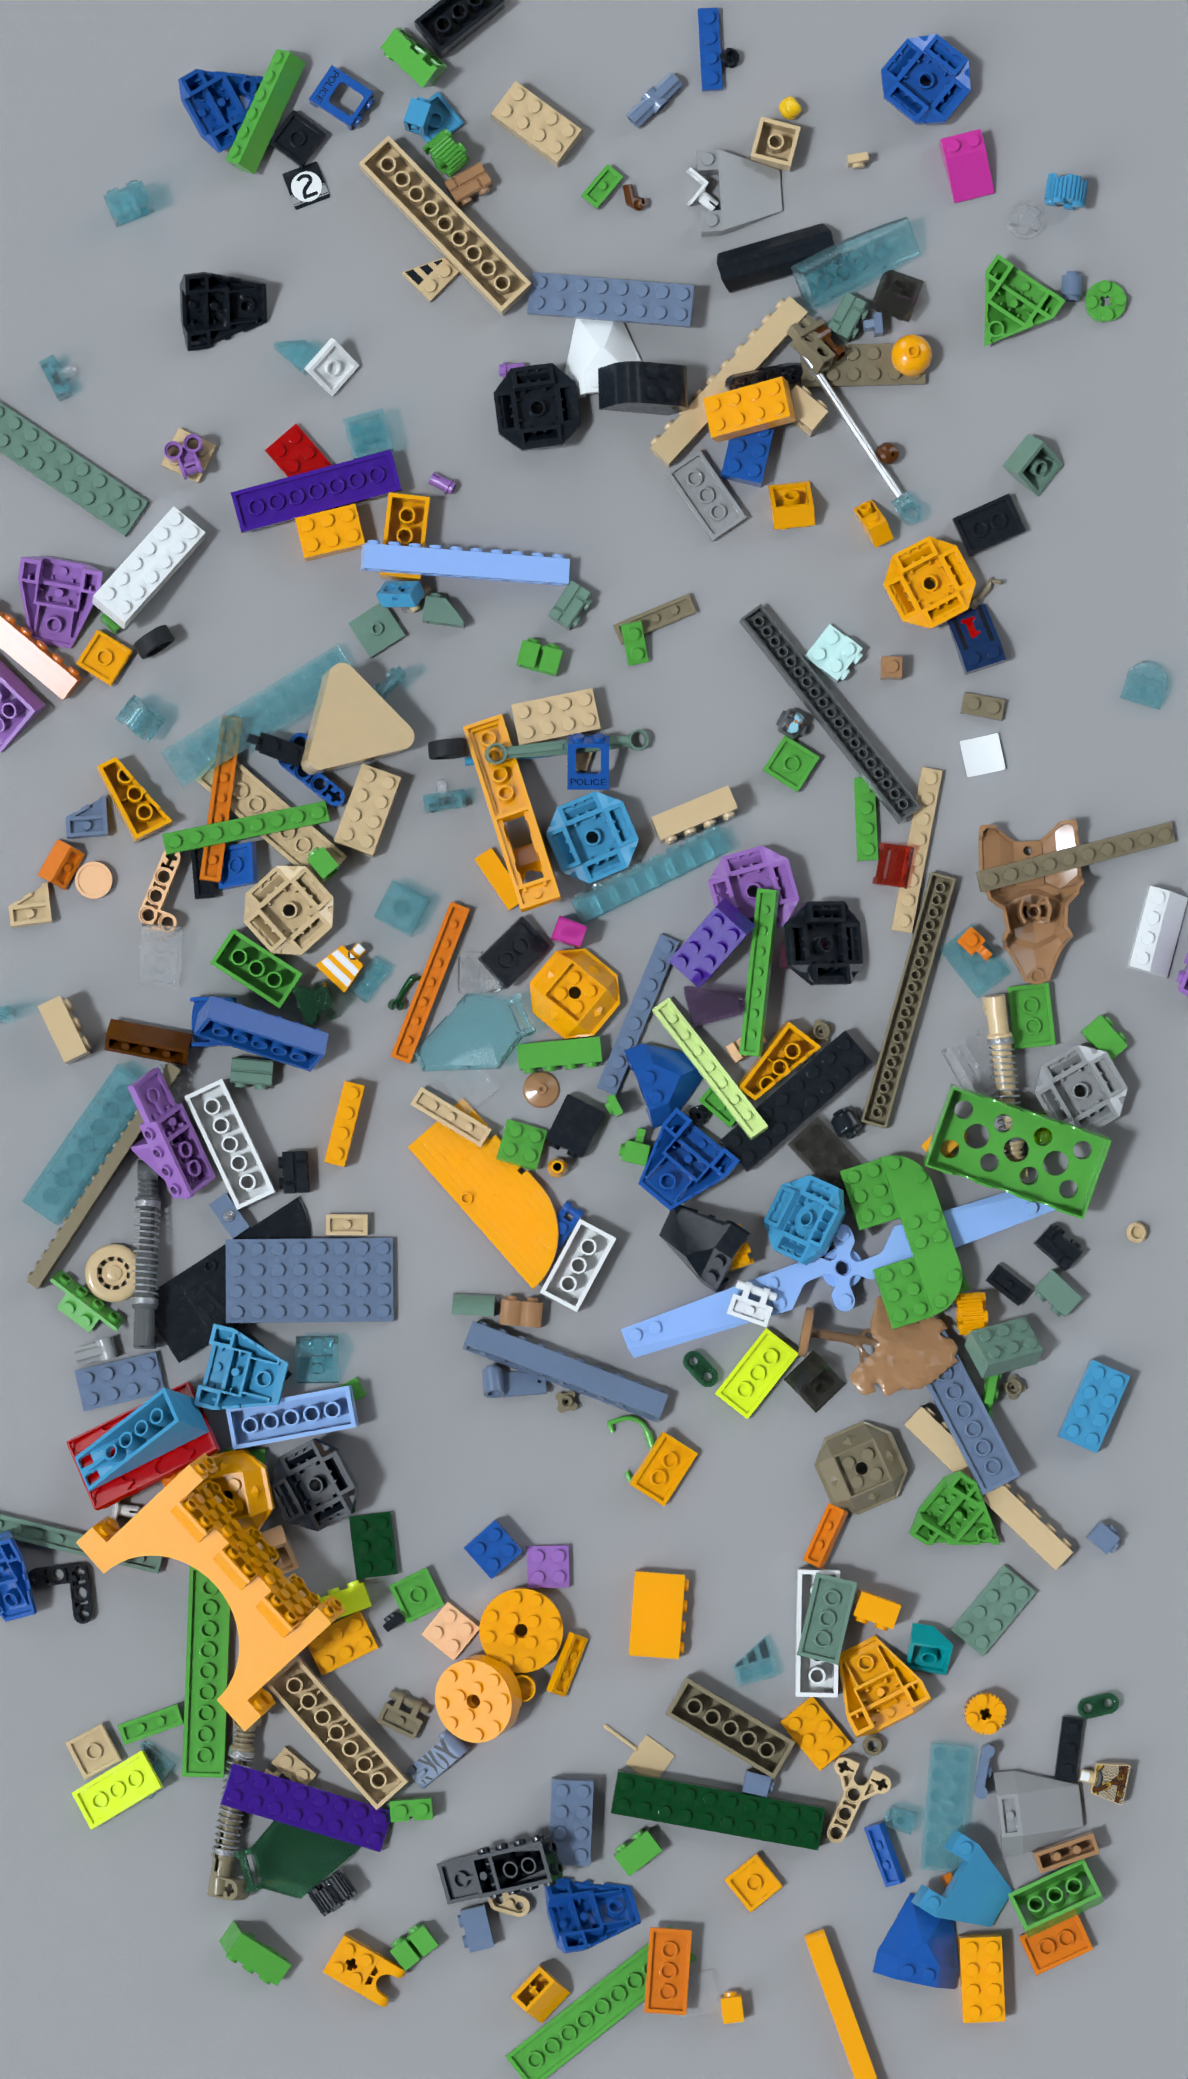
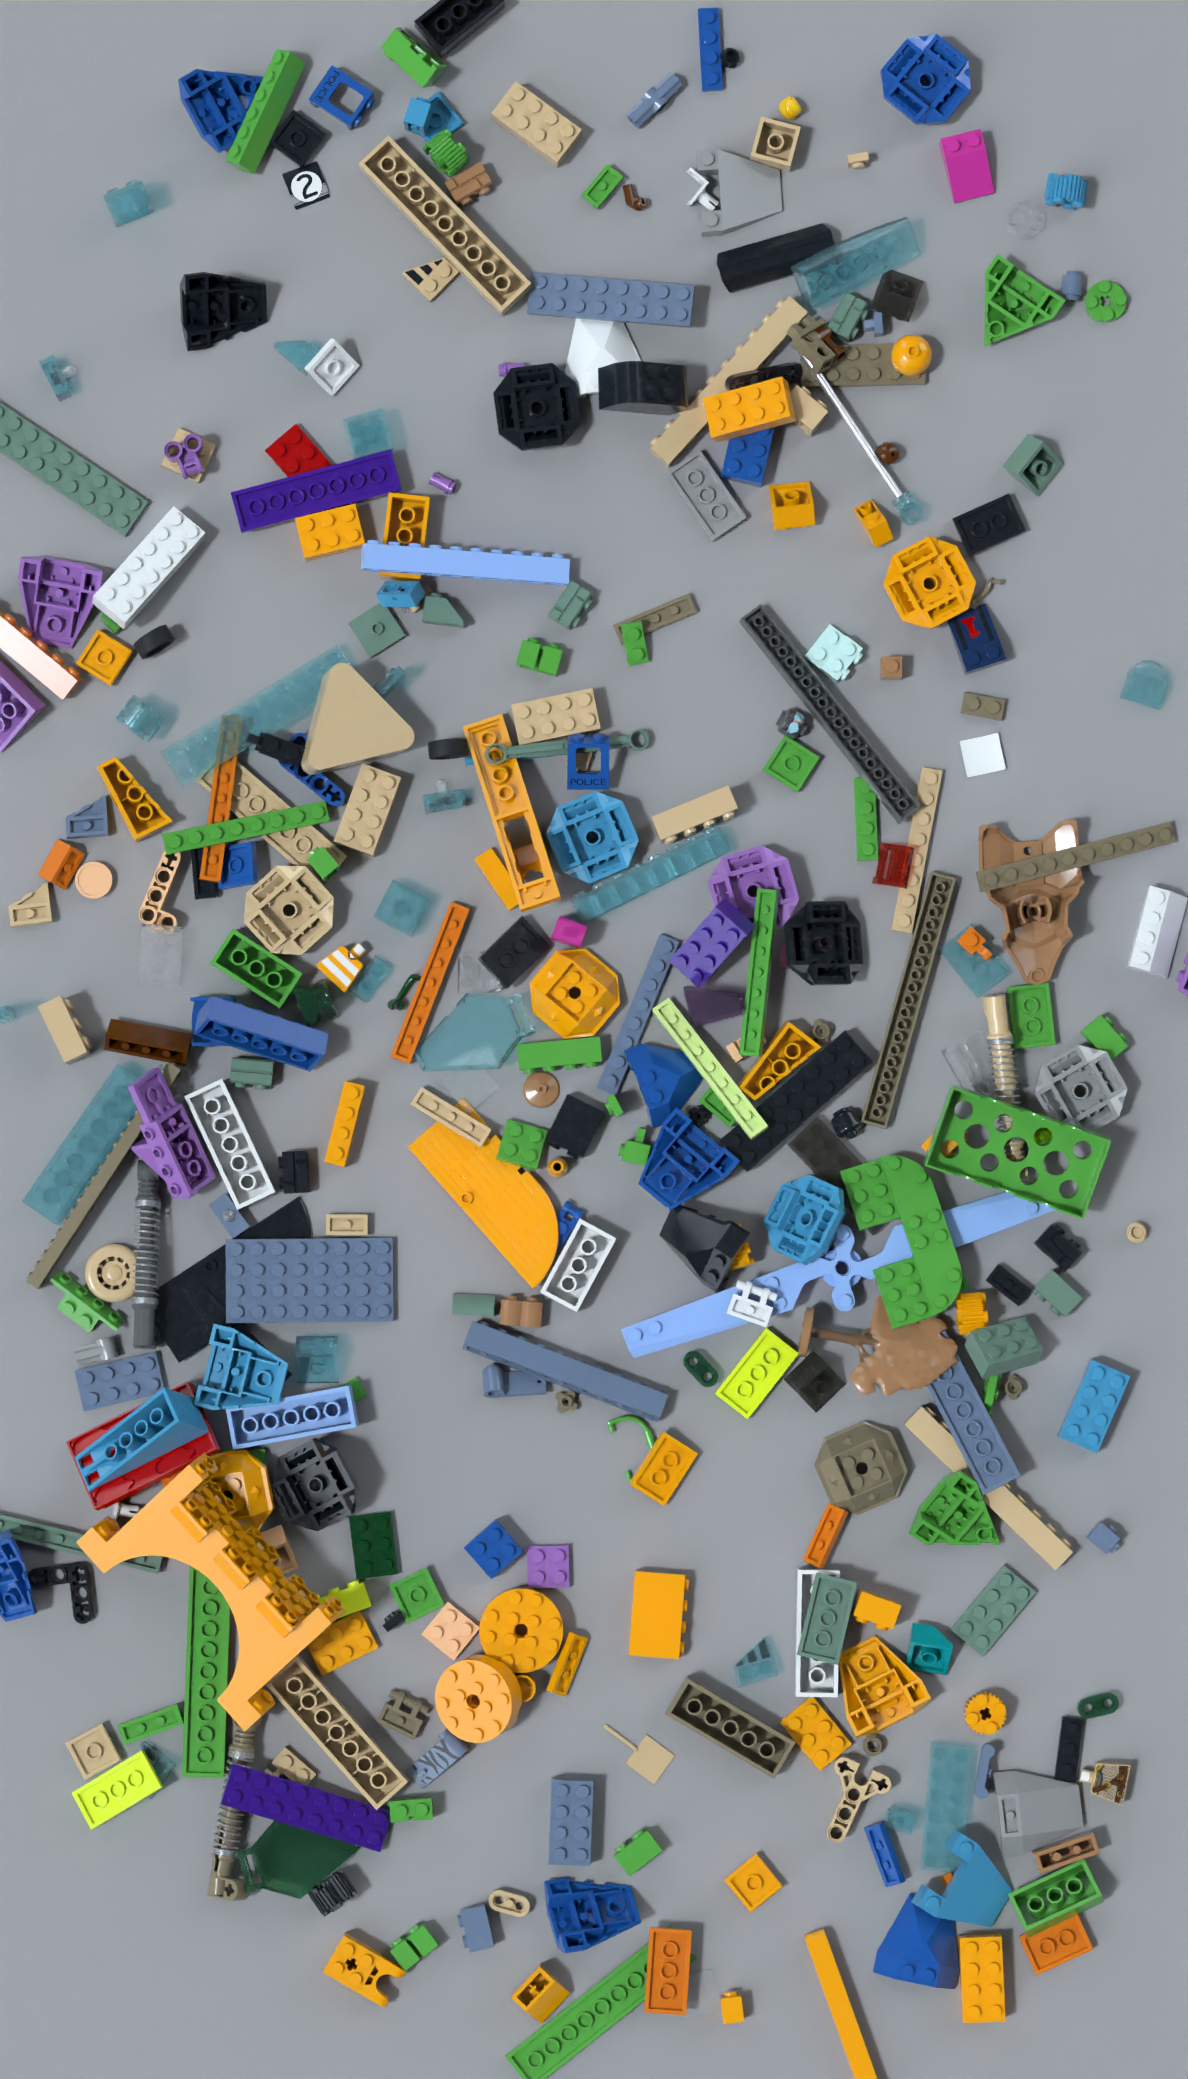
bright green wedge [219,1920,292,1986] -> none
black wedge [437,1834,563,1905] -> none
dark green brick [611,1769,825,1850] -> none
sand blue brick [742,1769,774,1798] -> none

